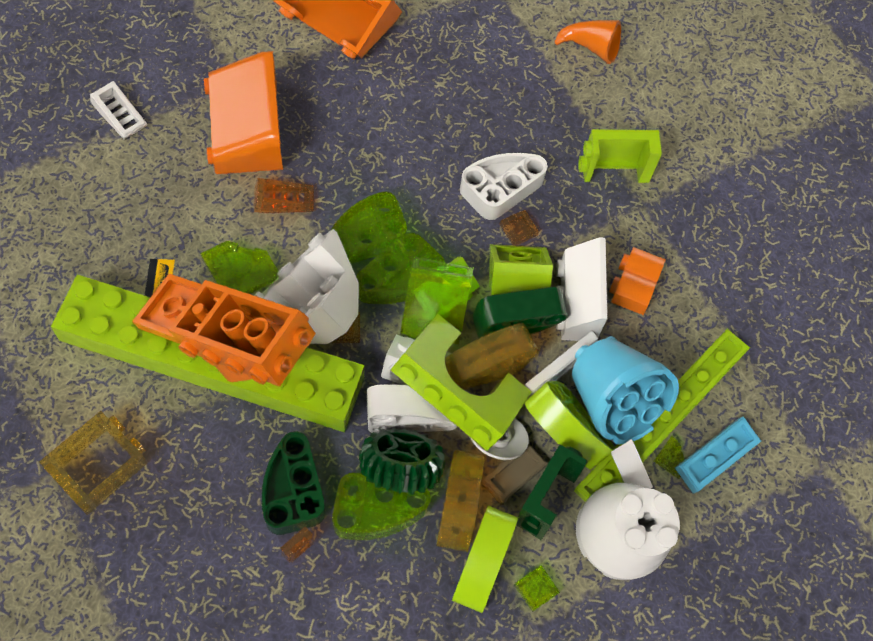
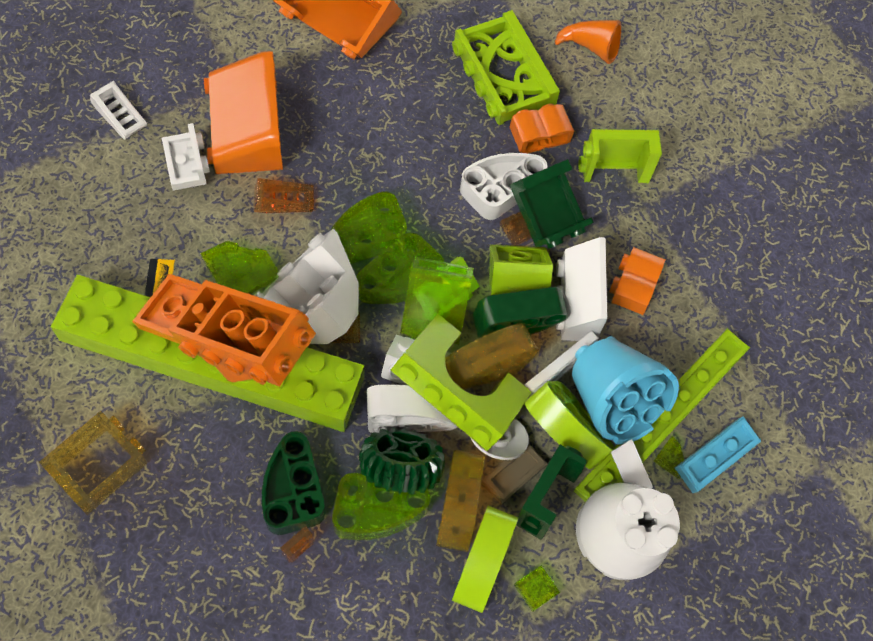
none -> white bracket [162,123,210,191]
none -> lime fence [452,10,560,125]
none -> dark green panel [509,159,594,249]
none -> orange brick [510,104,574,153]

